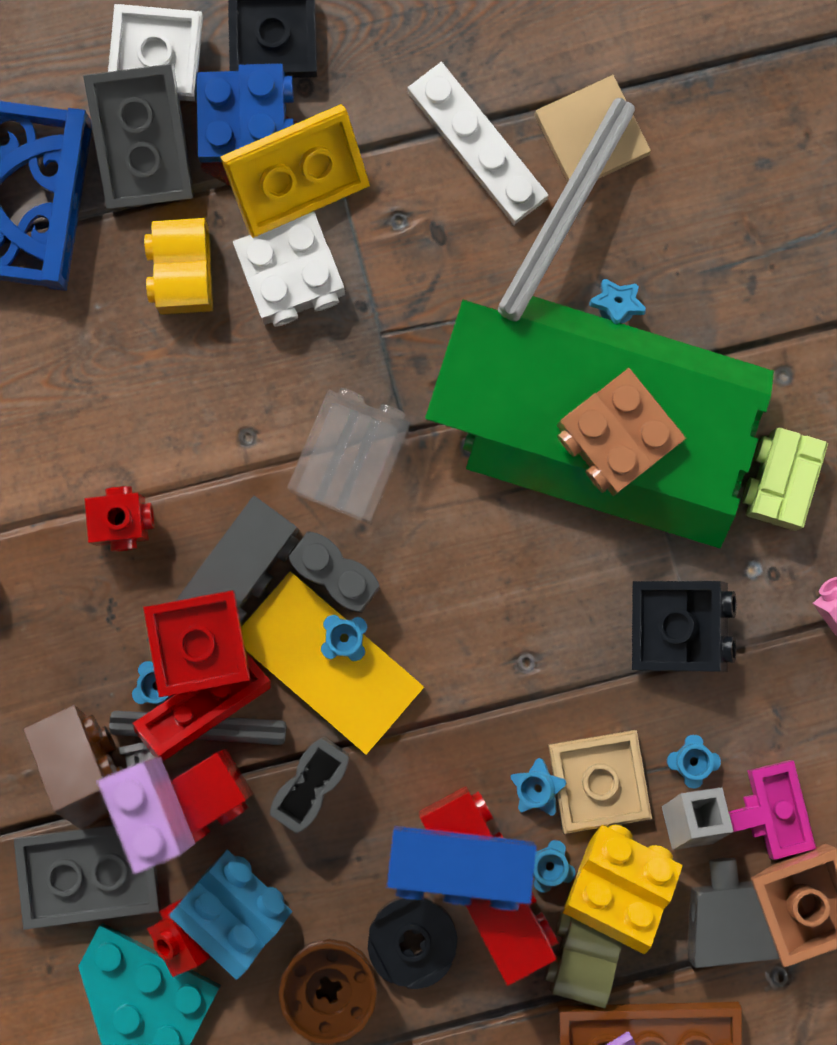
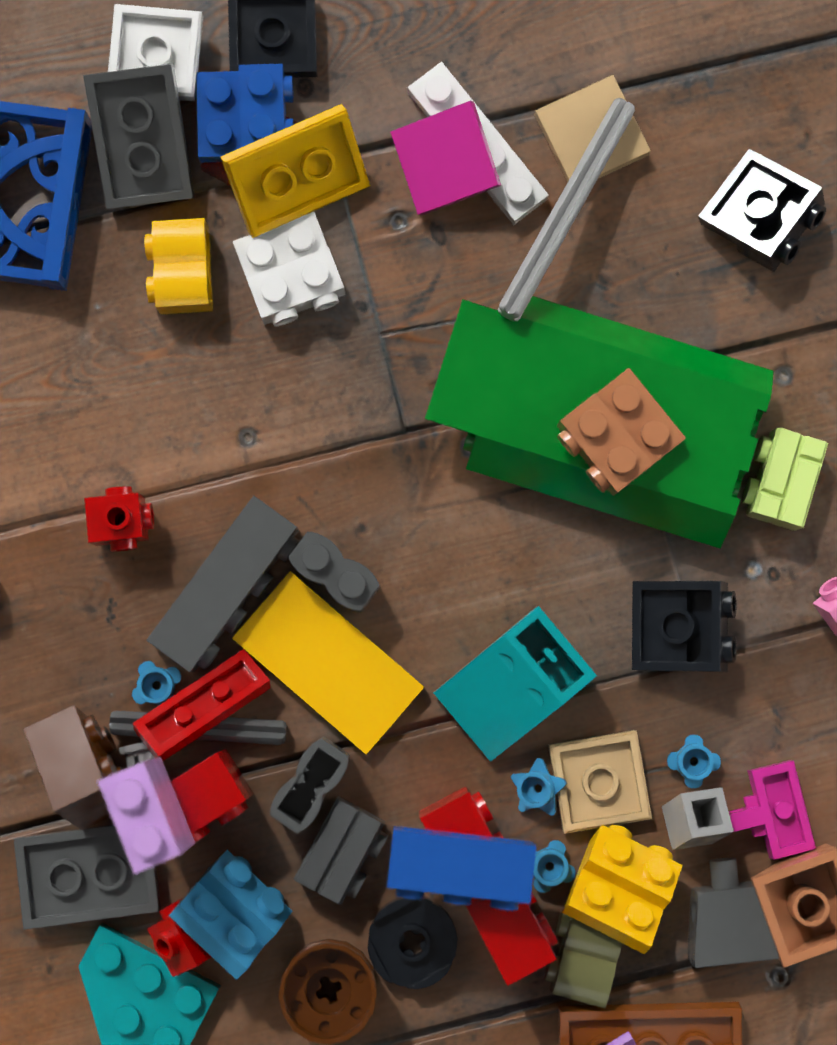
red plate [143,590,251,697] -> none
clear brick [287,388,411,525] -> none
dark azure plate [321,615,367,661] -> none
dark azure plate [589,279,646,324] -> none
none -> dark grey brick [294,796,388,905]
none -> dark pink tile [391,100,502,215]
none -> teal slope [434,606,597,762]
none -> plate [698,149,826,272]

